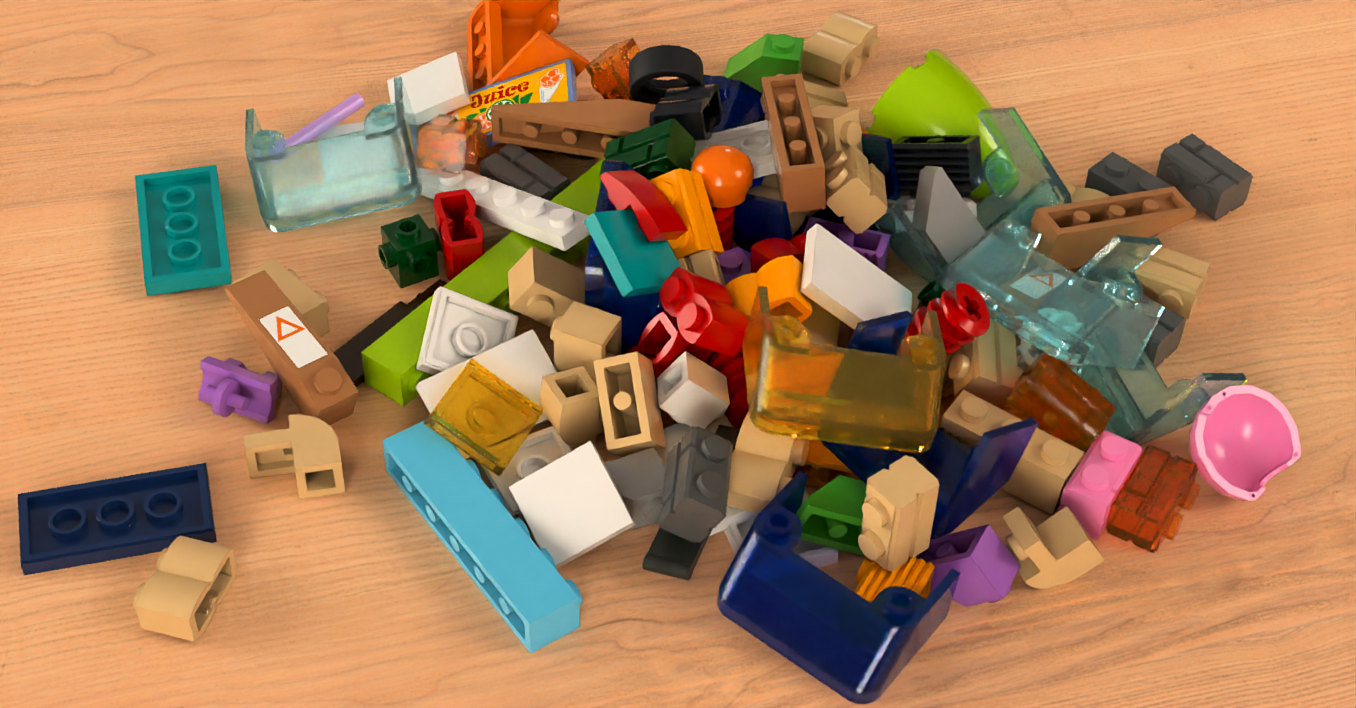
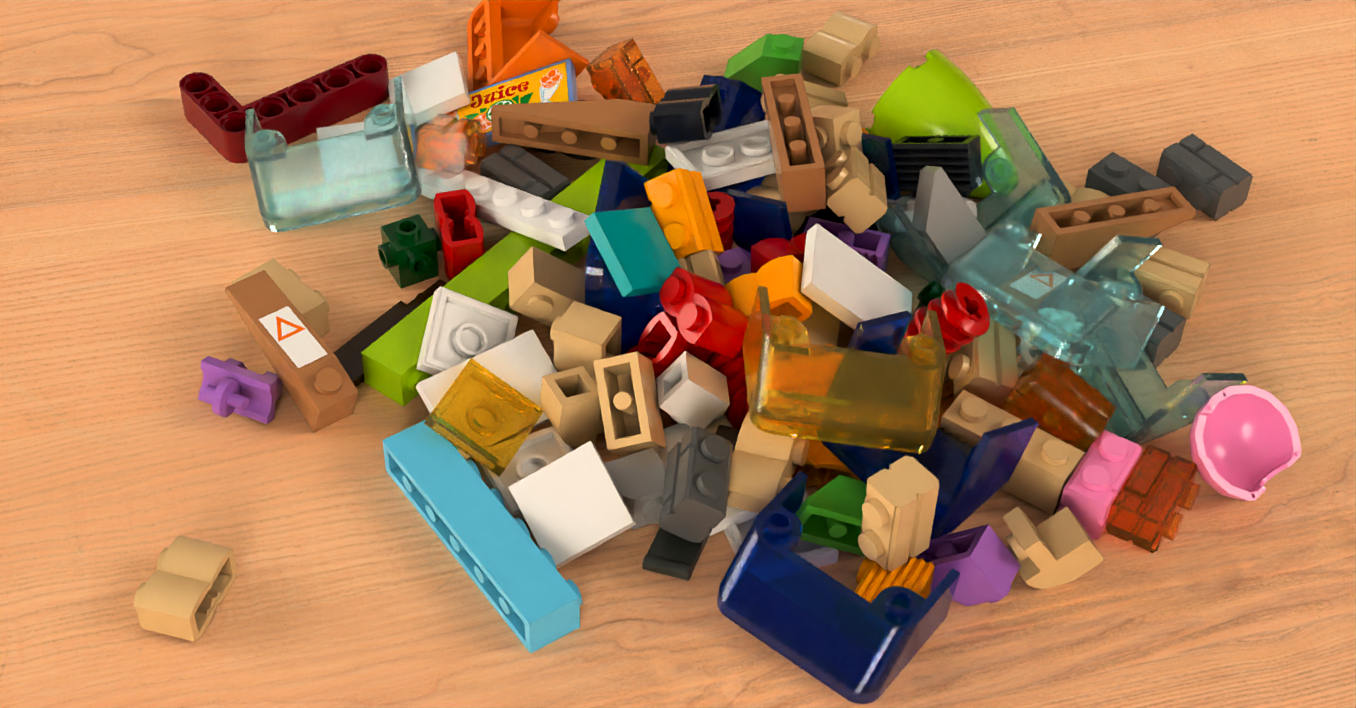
dark blue tile [18,463,217,575] -> none
teal plate [135,165,232,296] -> none
tan brick [243,414,345,499] -> none
lavender bar [269,93,365,164] -> none
dark green brick [599,119,696,180] -> none
red slope [600,170,688,242] -> none
black tyre [629,45,704,105] -> none
orange hair [691,144,754,208] -> none
none -> dark red beam [179,54,390,164]

